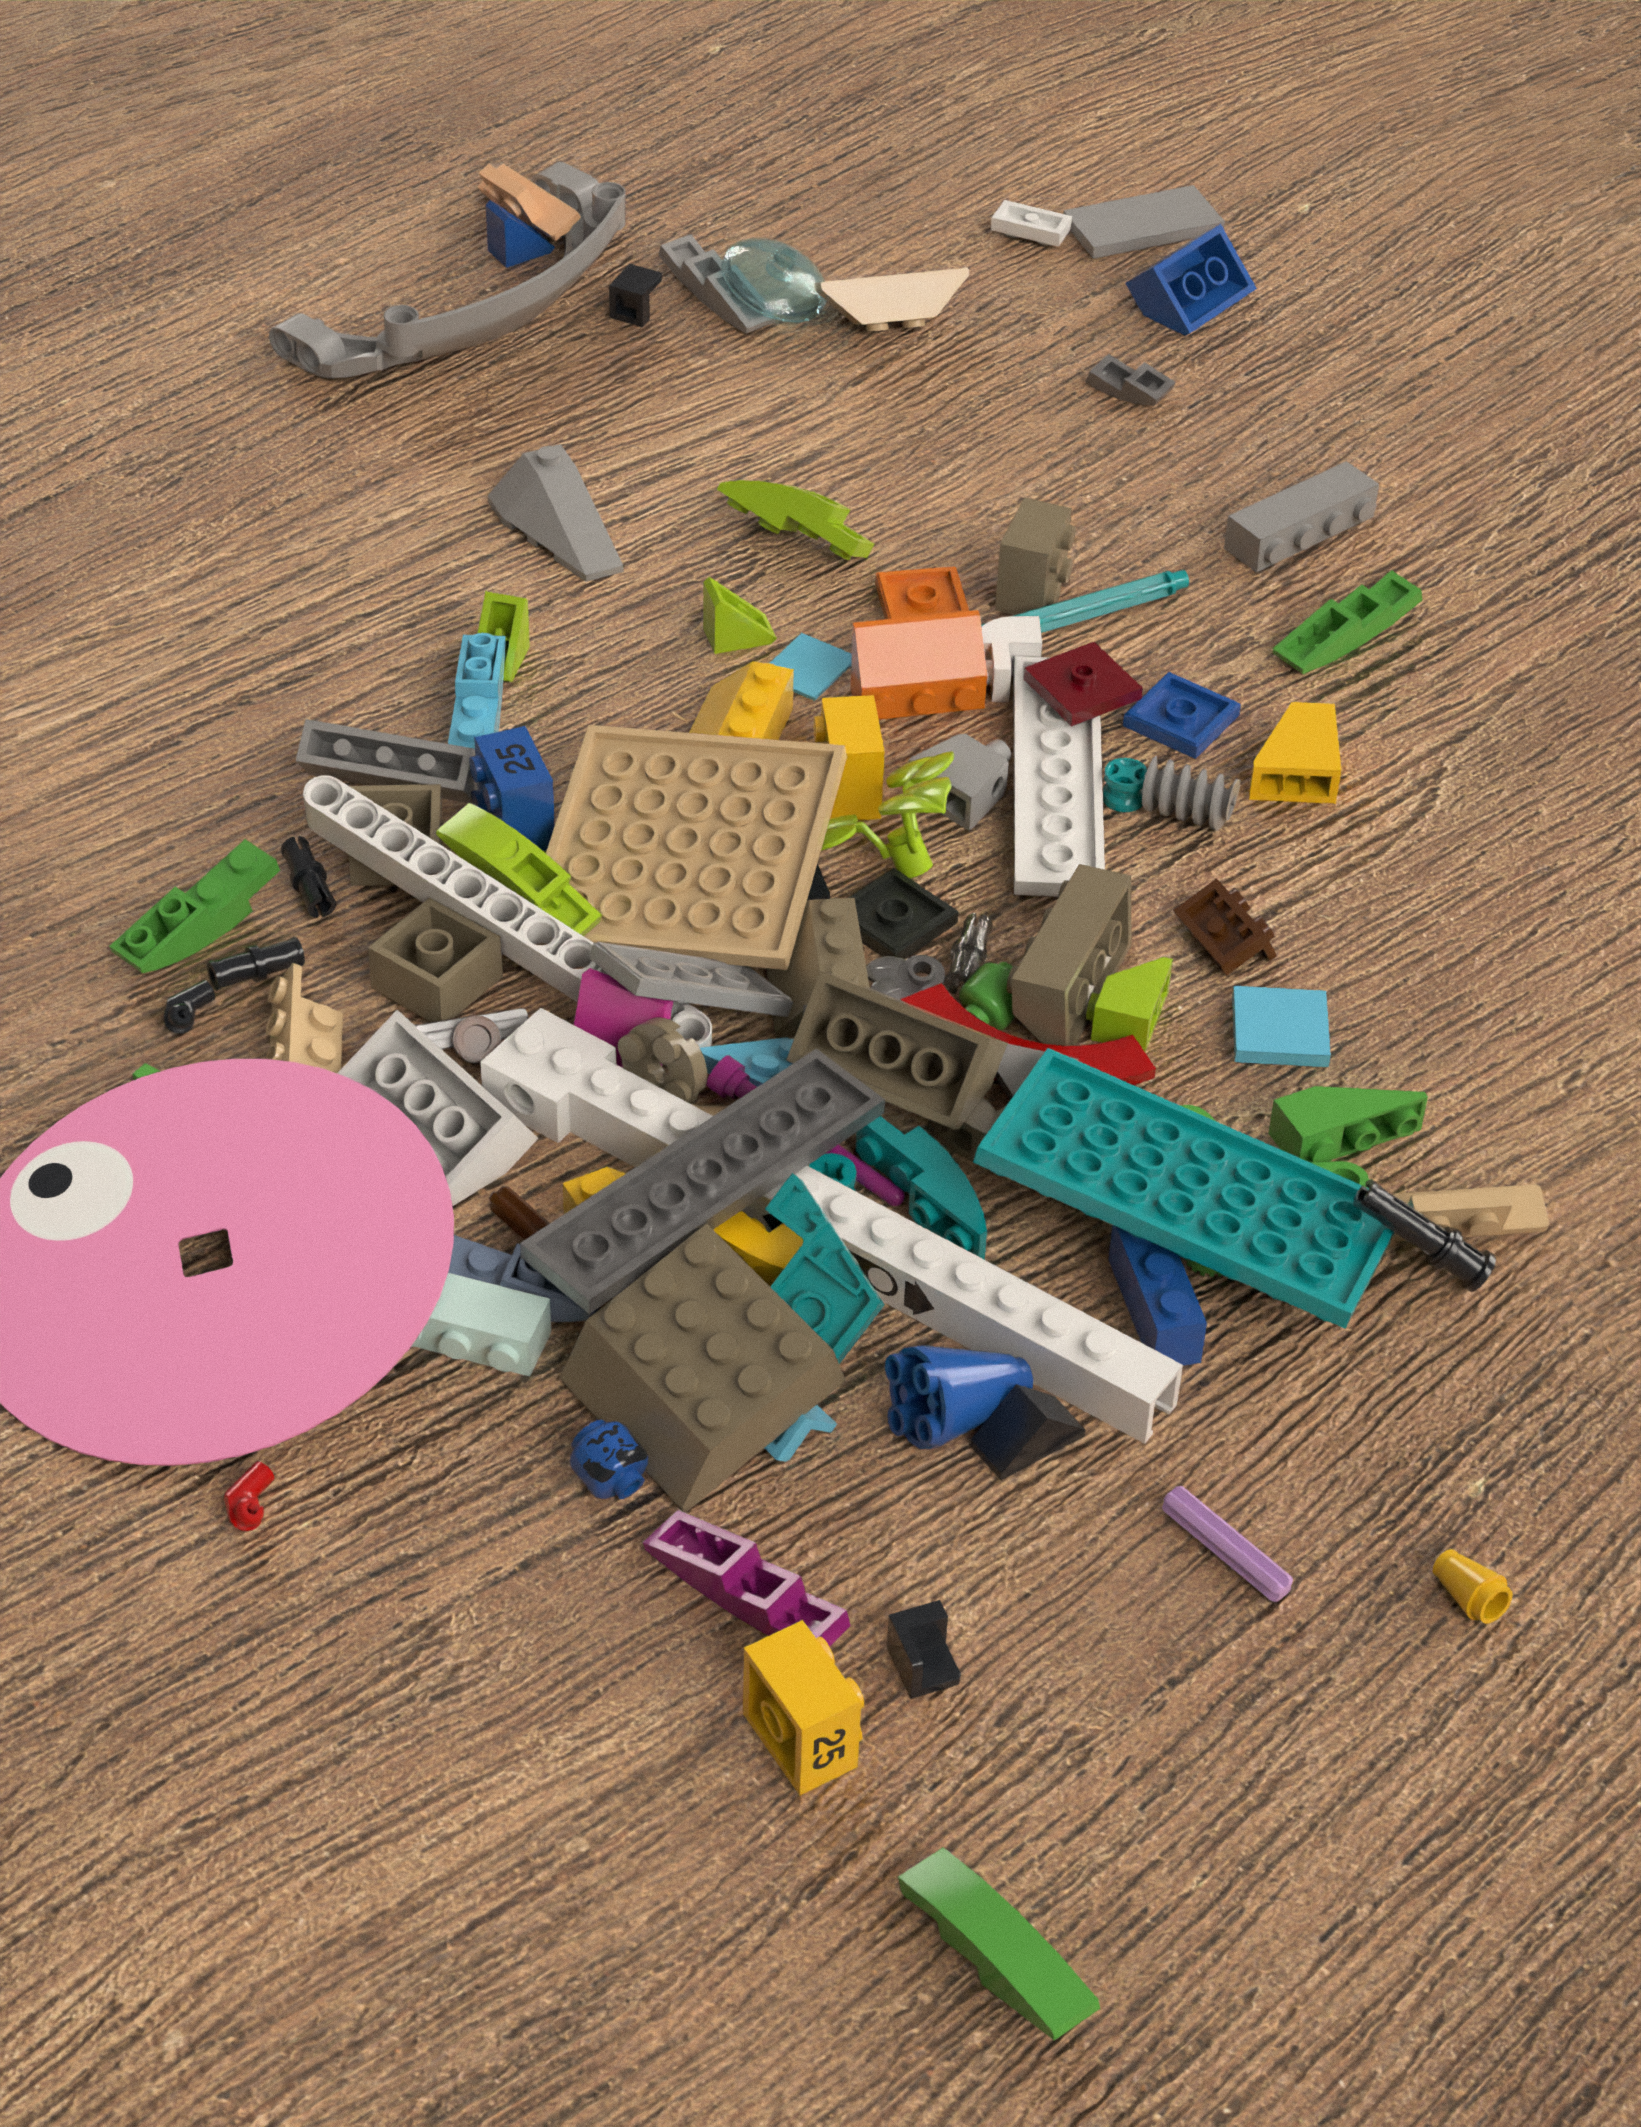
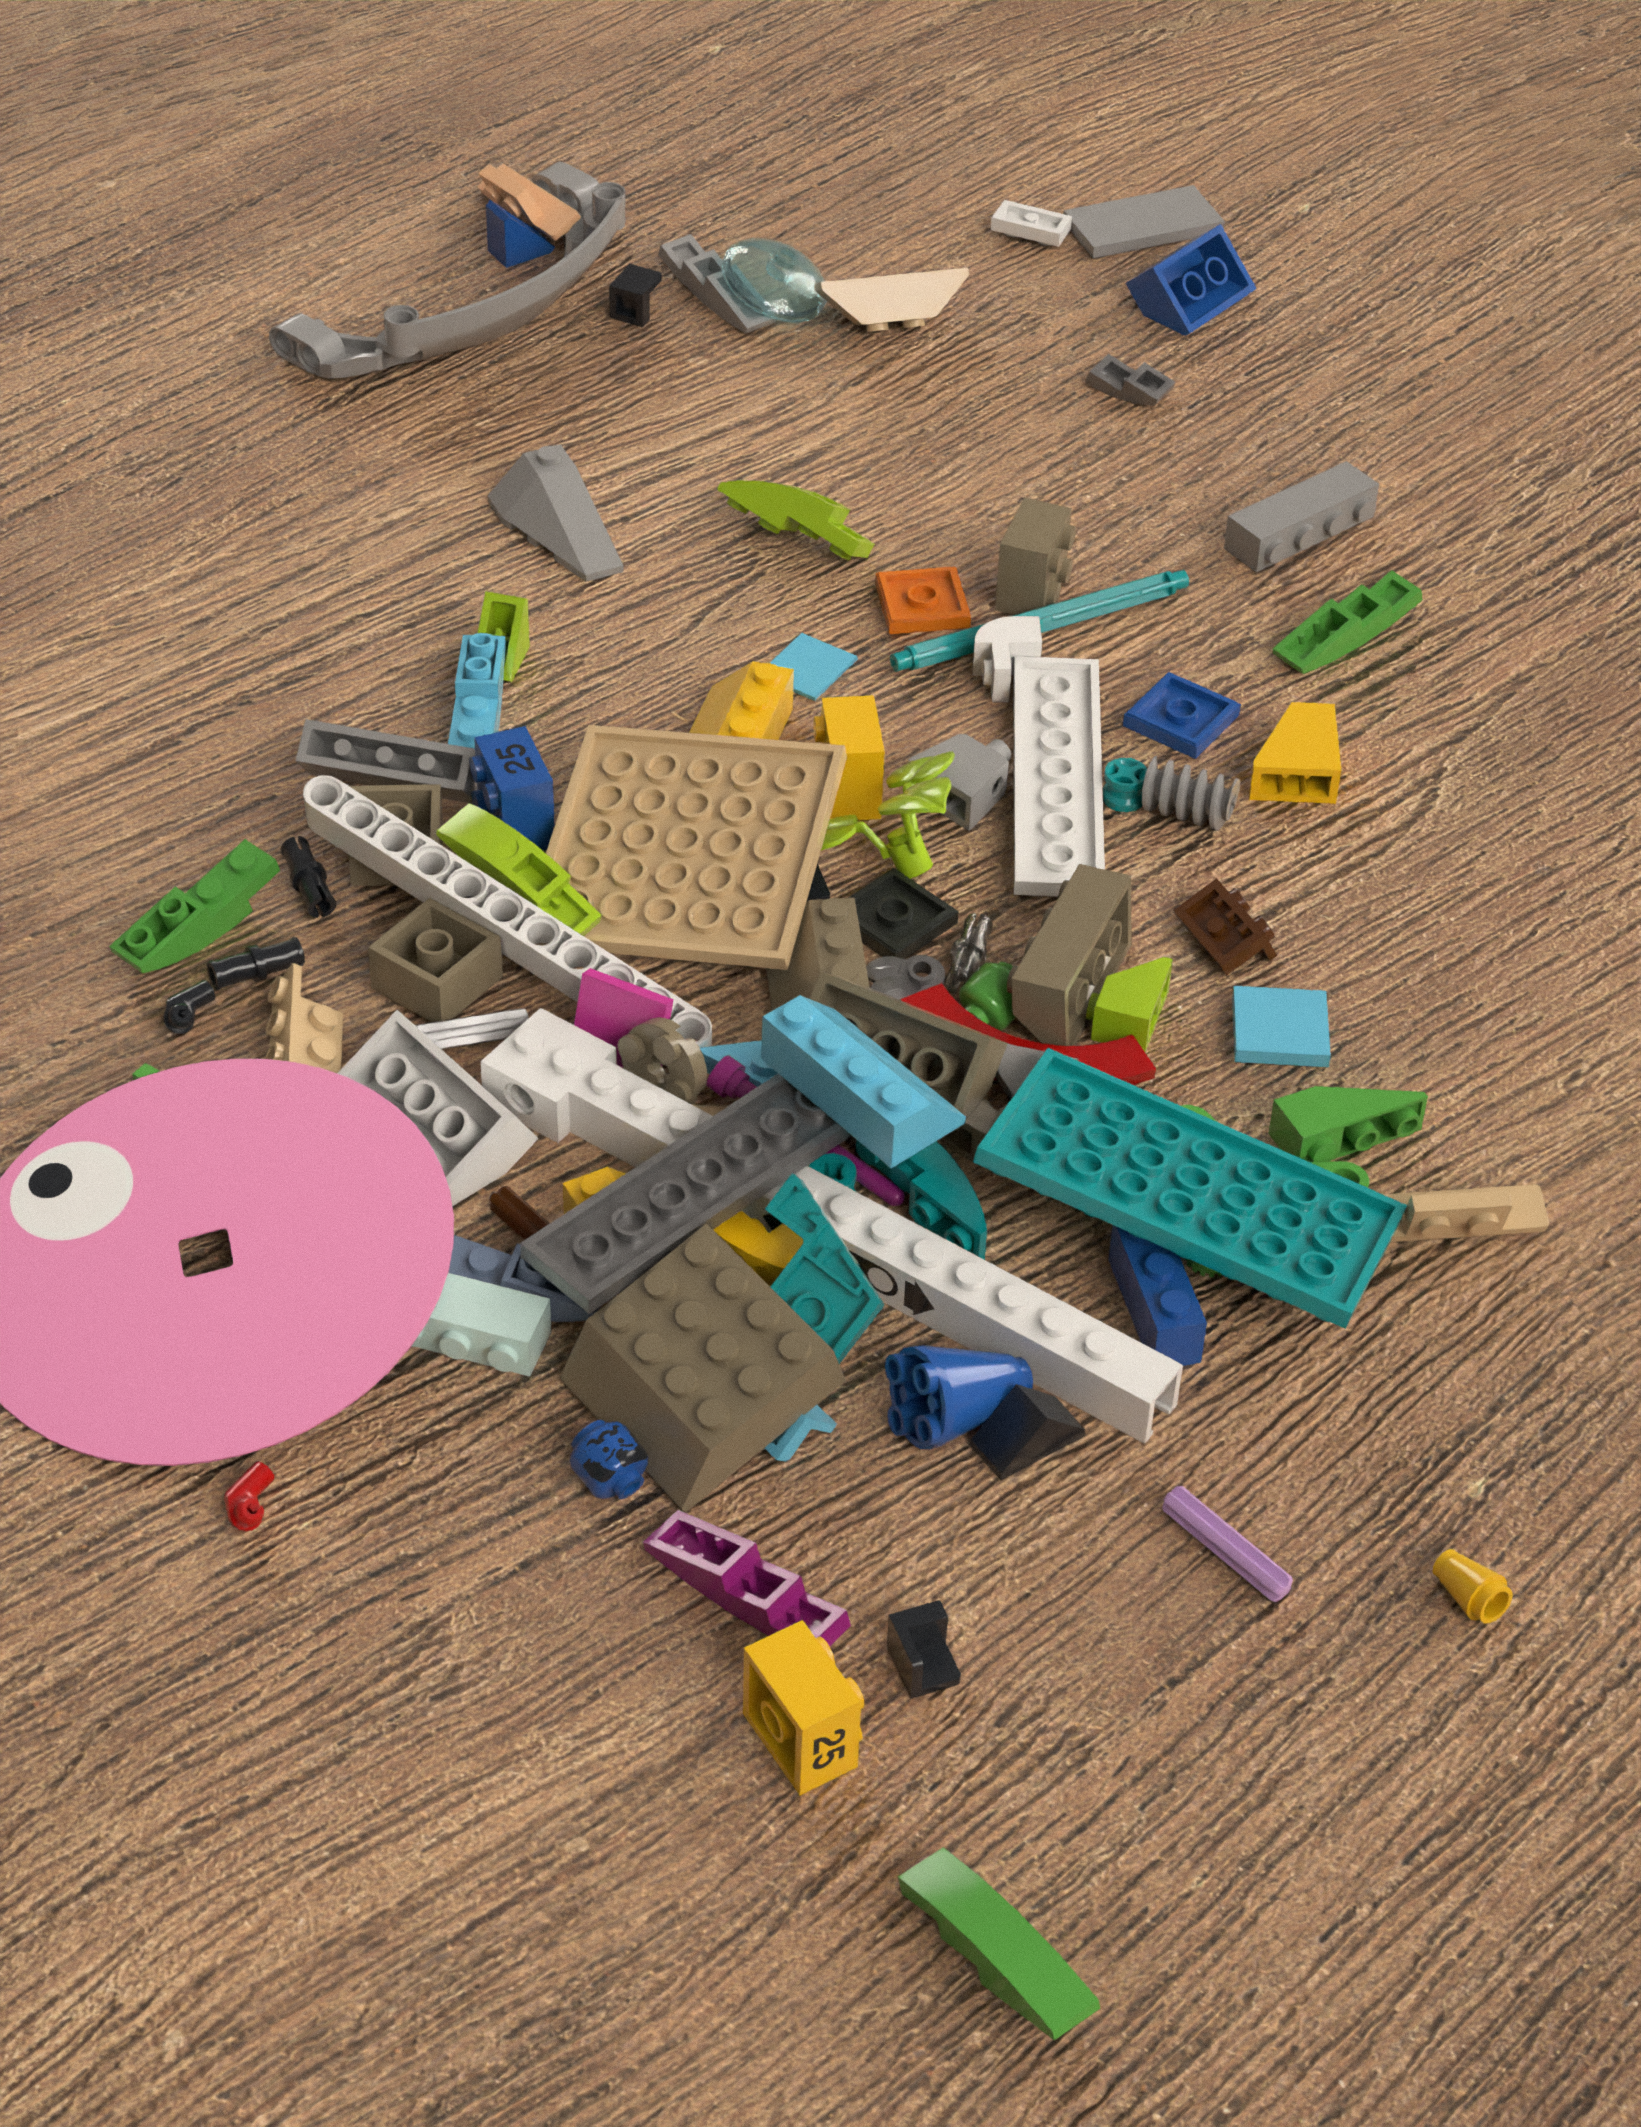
tile [452,1015,501,1064] -> none
light grey tile [588,942,793,1017] -> none
lime slope [703,577,777,654] -> none
slope [850,610,987,720] -> none
dark red plate [1023,642,1143,726] -> none
black pin [1353,1179,1496,1292] -> none
none -> medium azure slope [761,995,966,1168]

